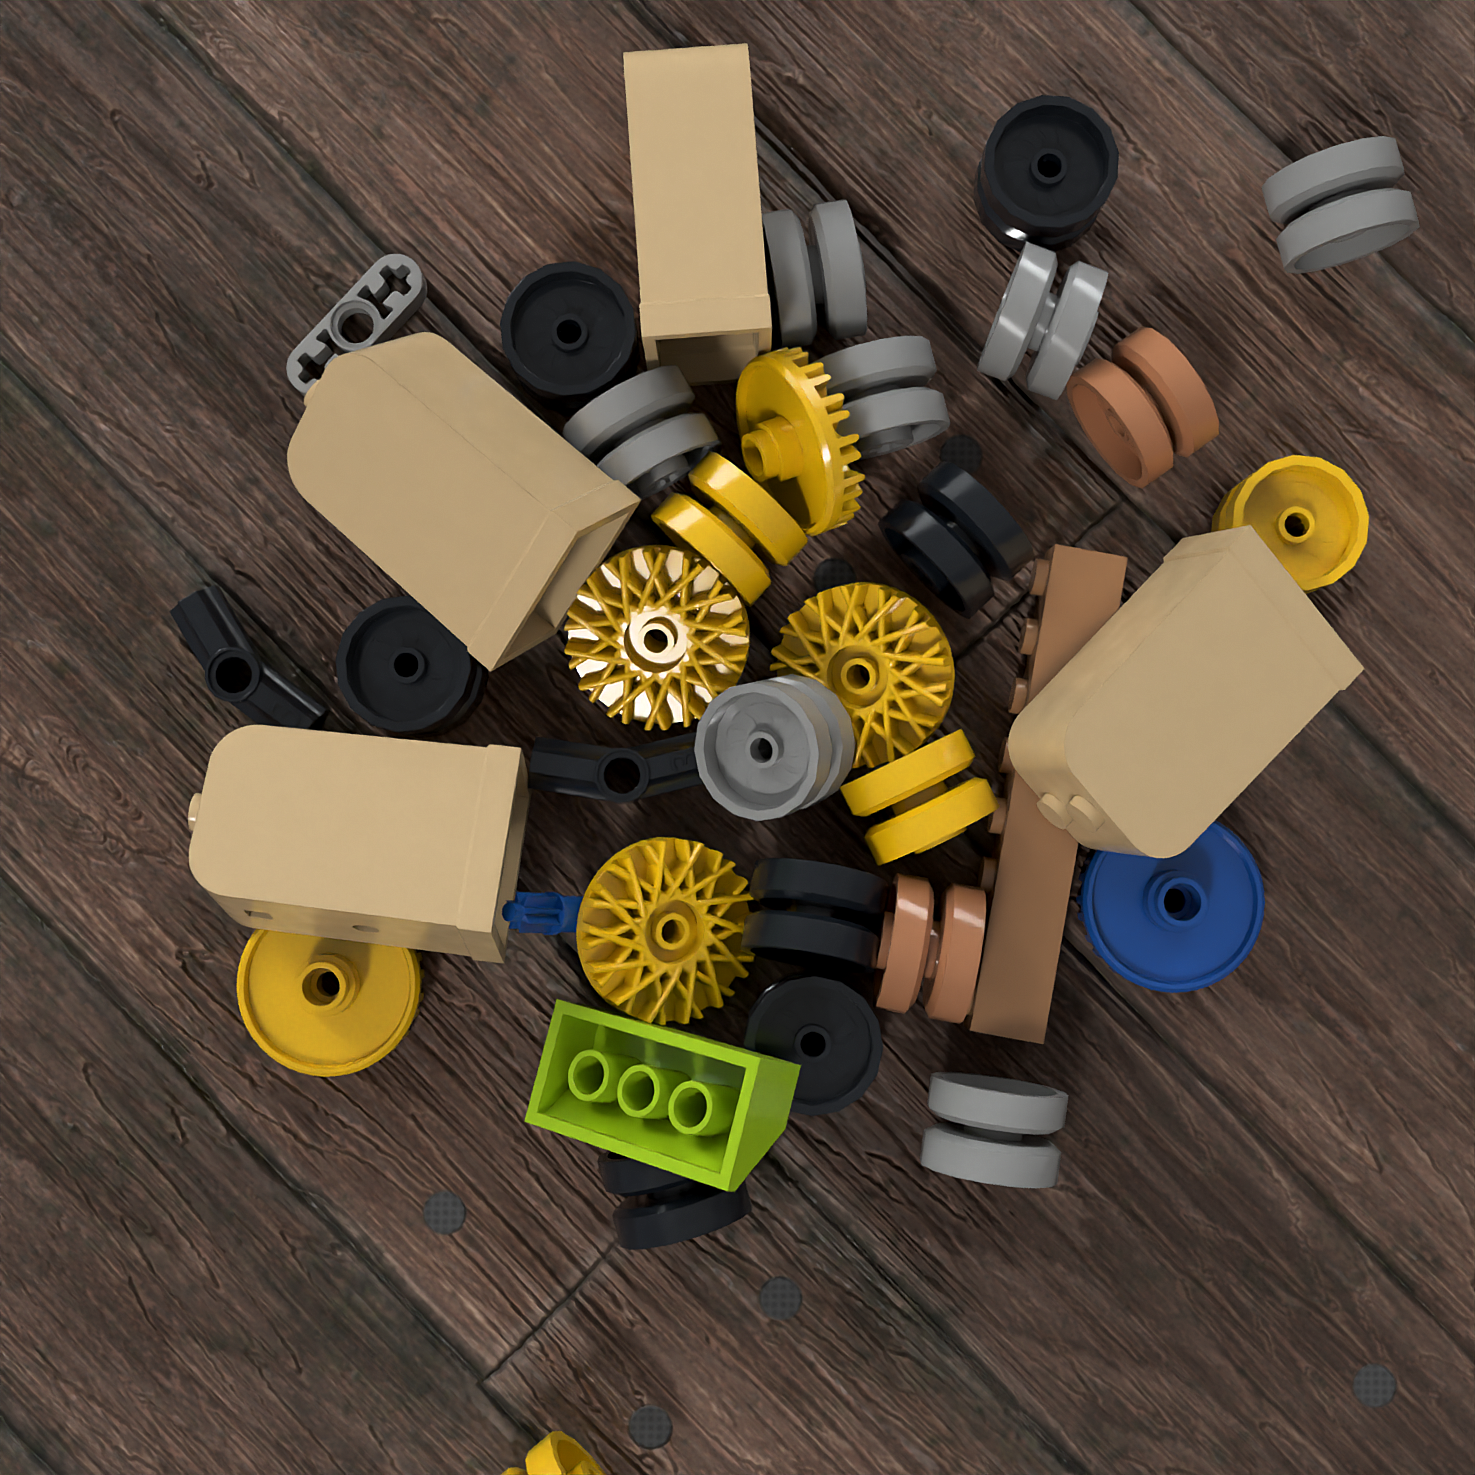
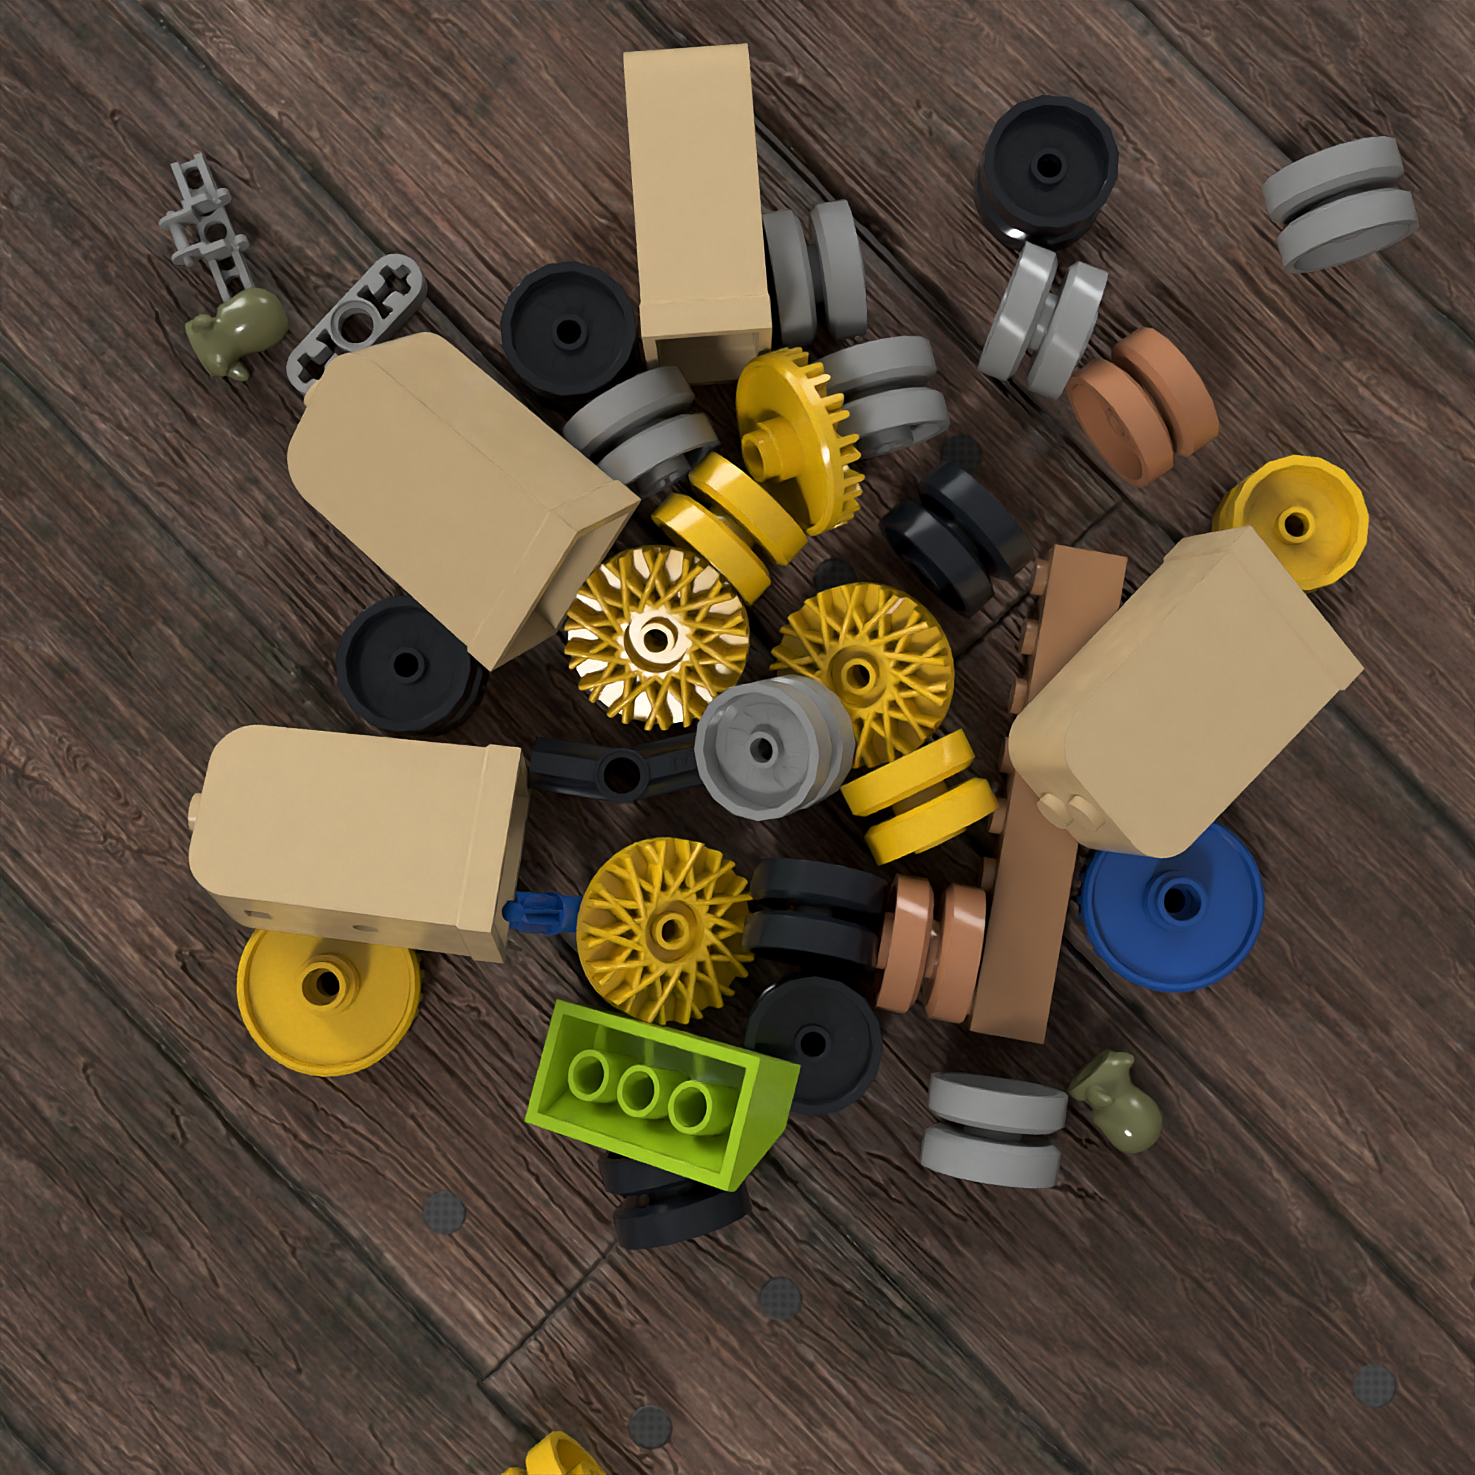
black piece [169,585,330,731] -> none
none -> light grey piece [158,153,255,302]
none -> olive animal [185,287,289,382]
none -> olive animal [1067,1049,1163,1154]

